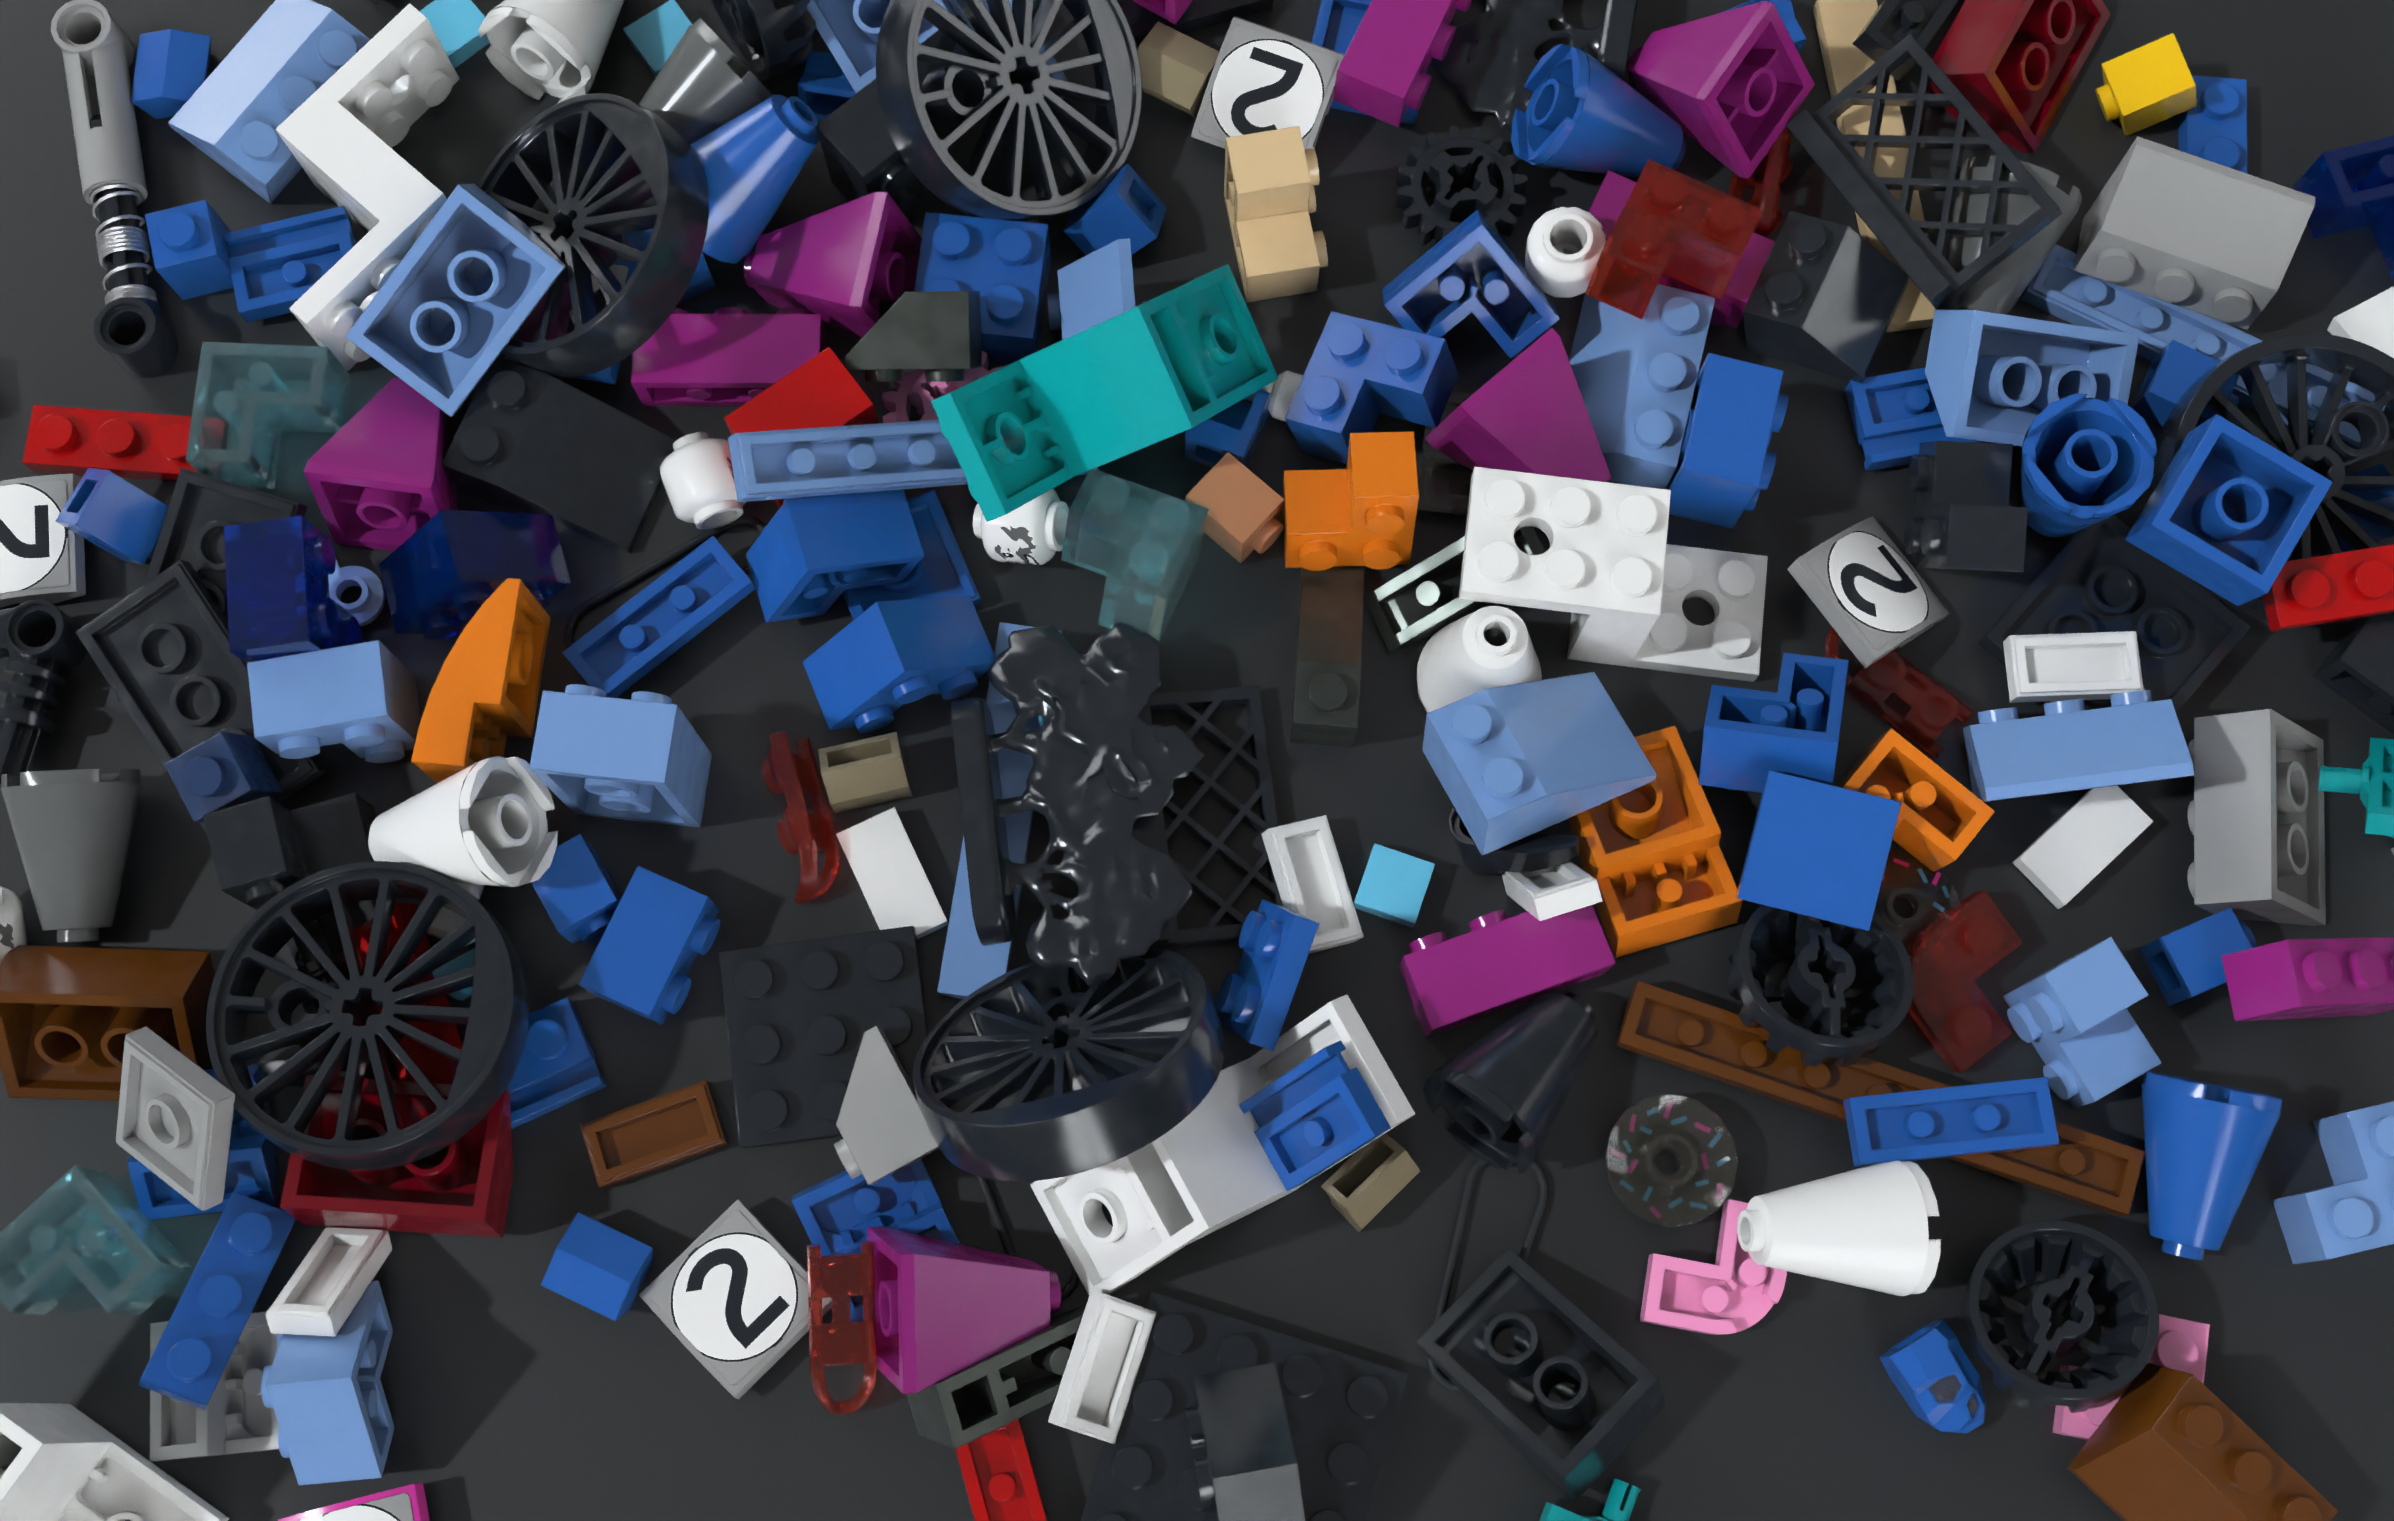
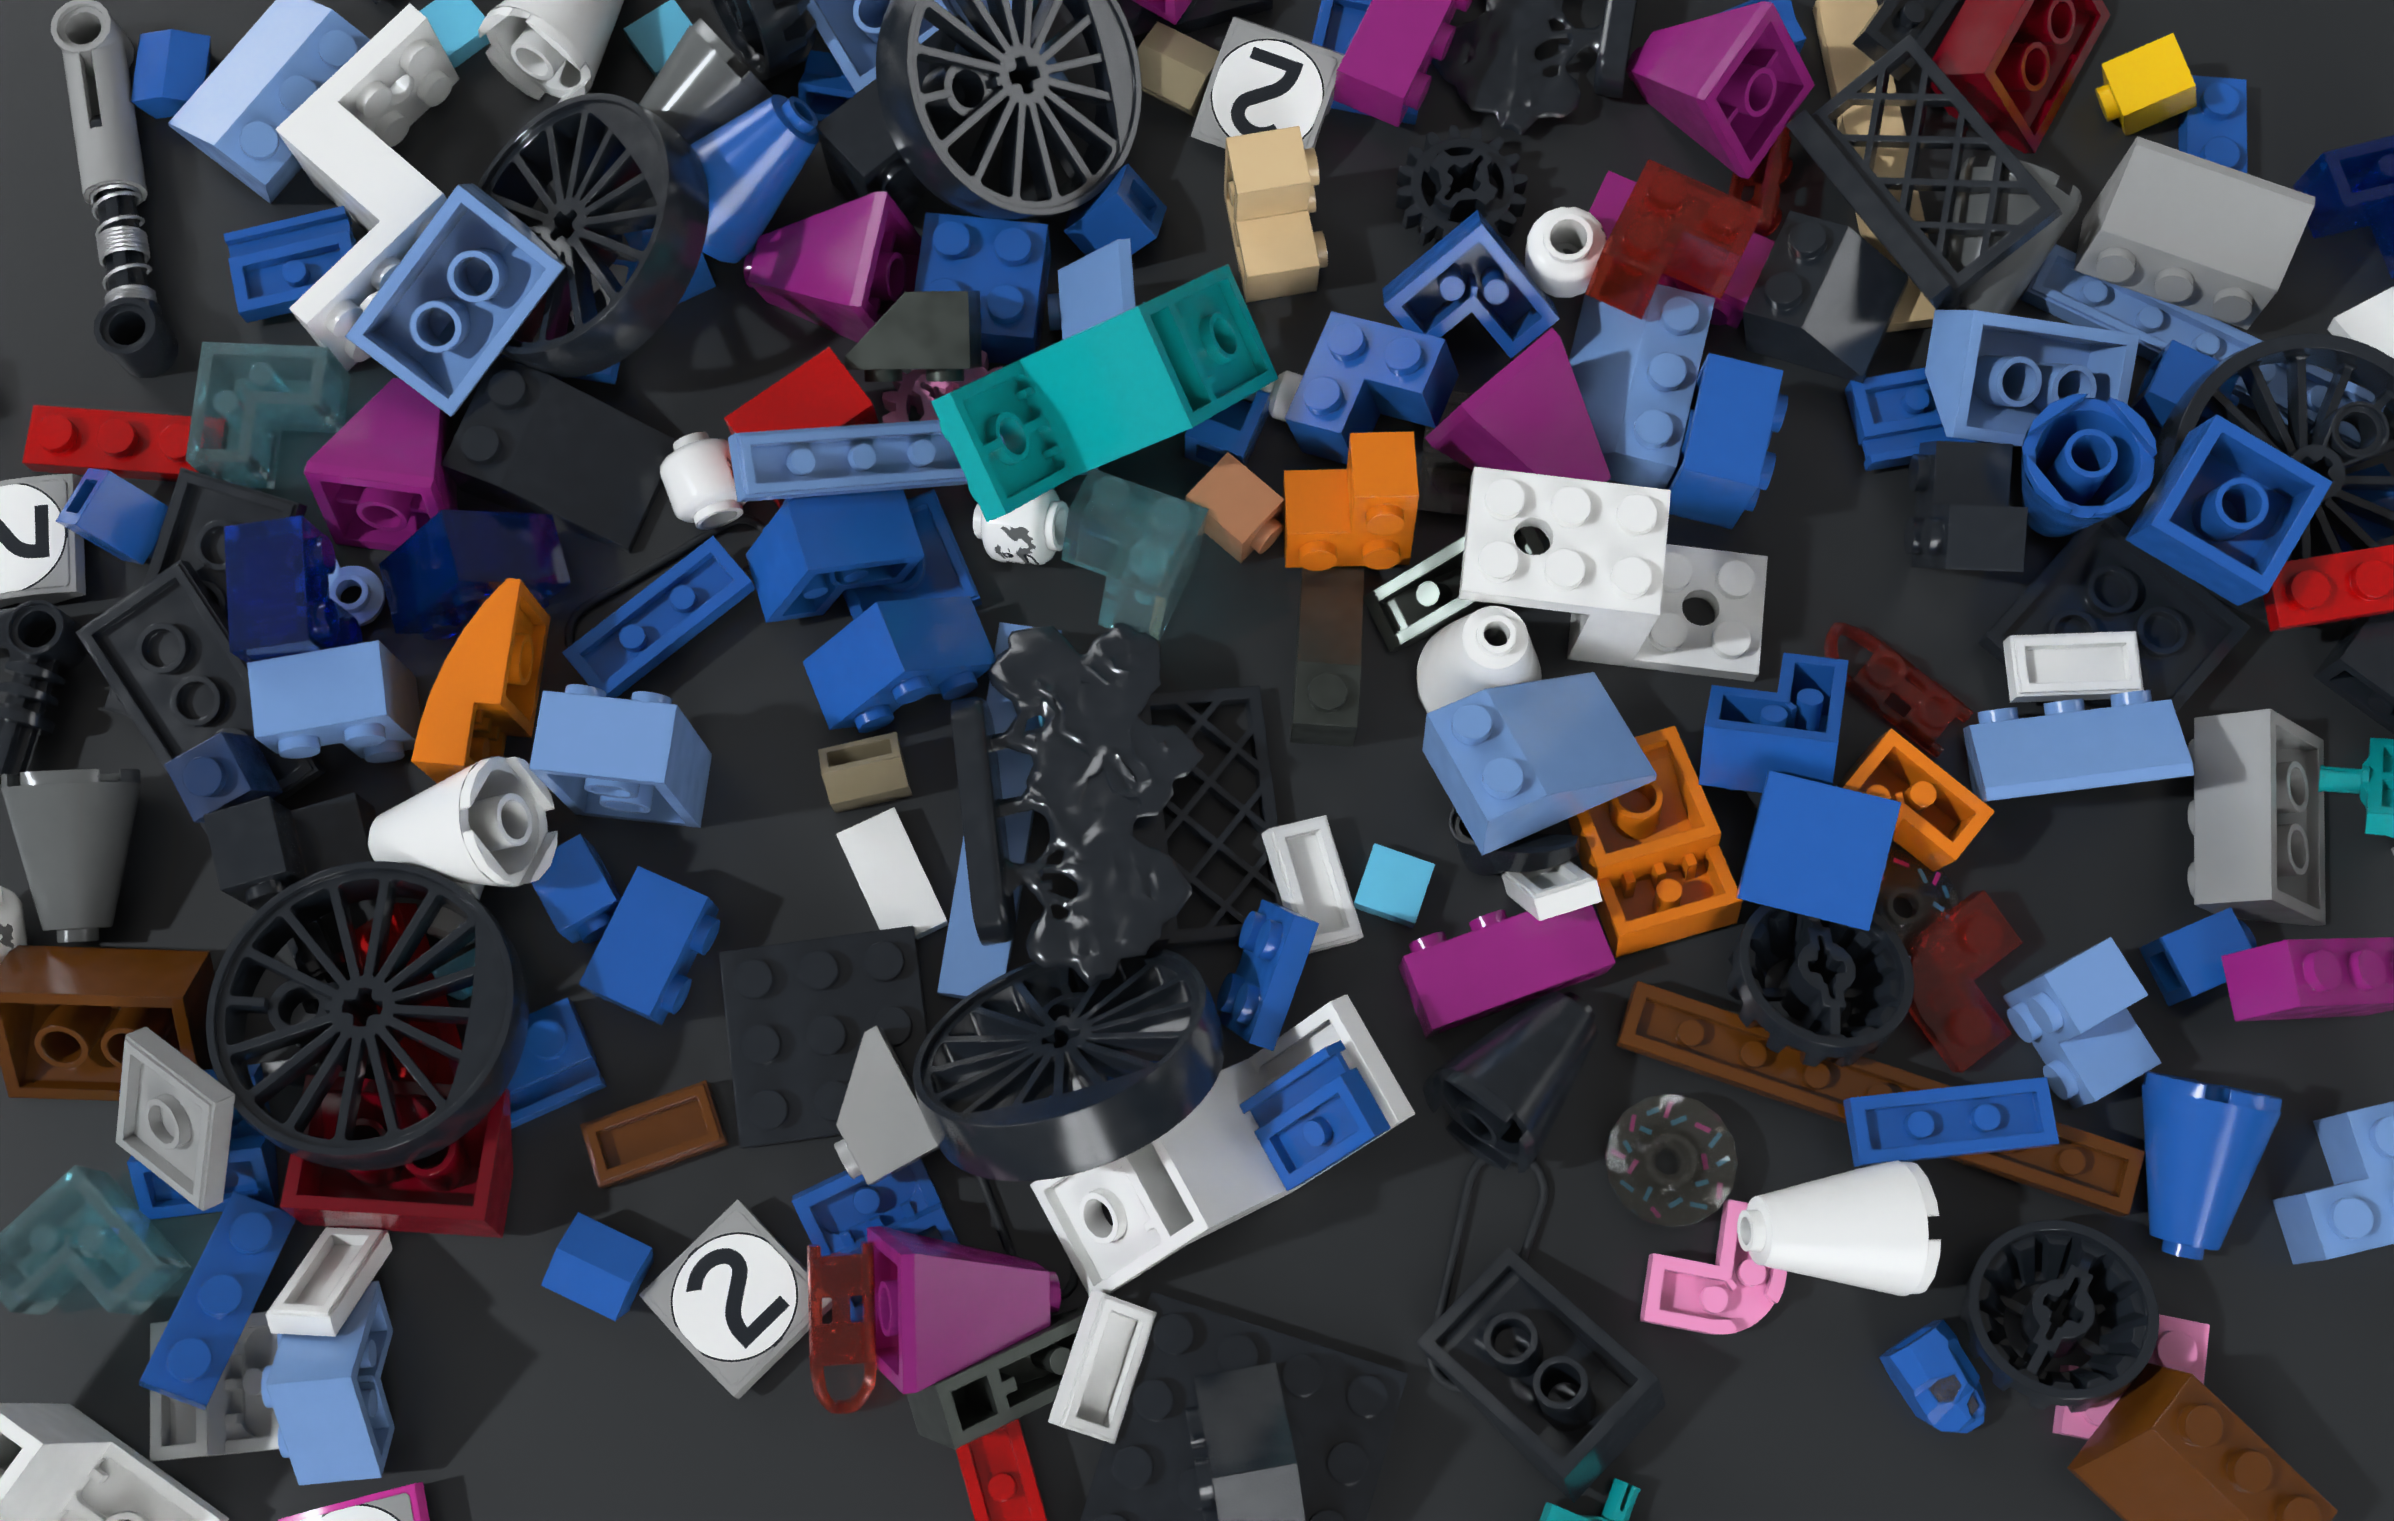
blue brick [145,200,234,300] -> none
magenta brick [631,307,829,407] -> none
clear red piece [761,731,840,904] -> none
dark tan piece [1321,1133,1420,1232] -> none
blue cone [1511,44,1686,180] -> none
slope [1787,516,1950,669] -> none
white tile [2012,785,2154,909] -> none

